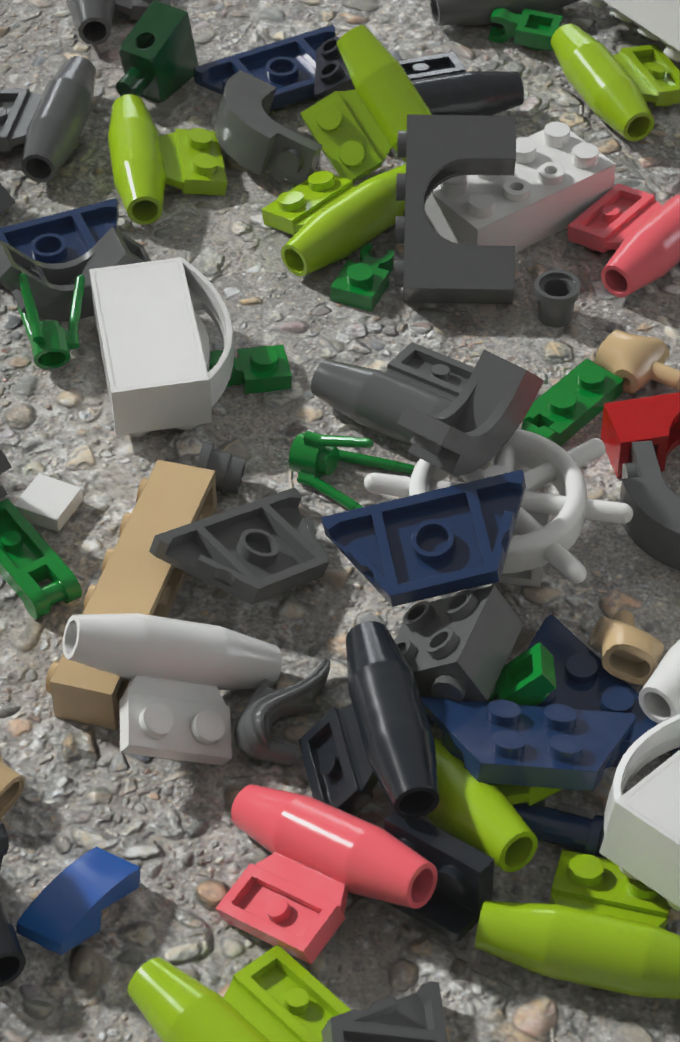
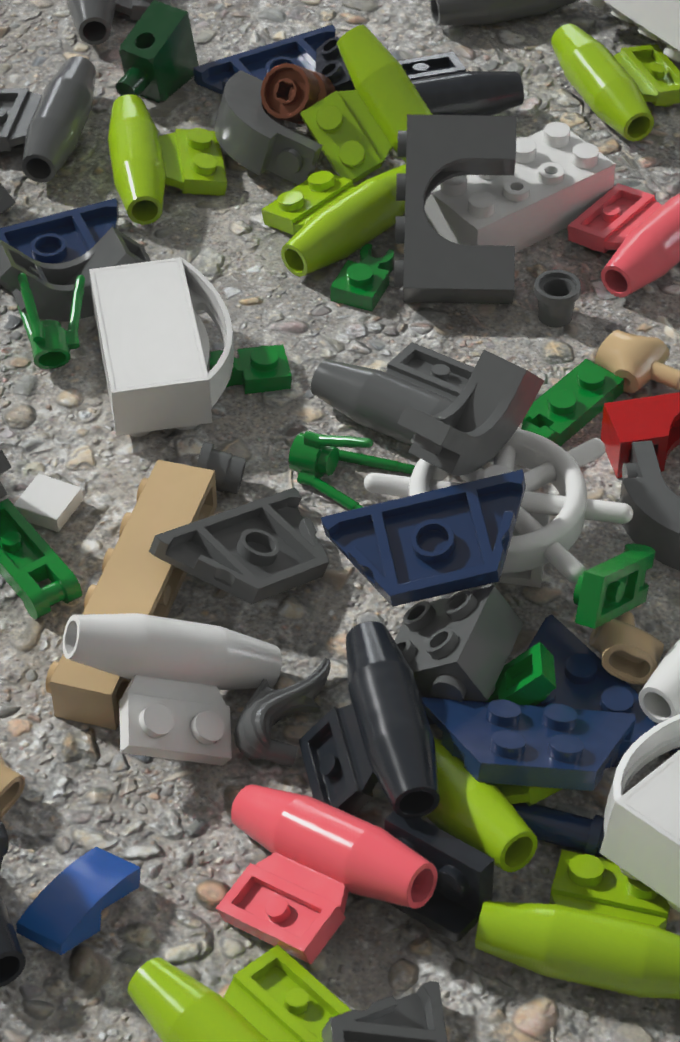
green plate [488,8,563,51] -> none
none -> copper wheel [260,63,335,126]
none -> green plate [573,544,656,629]

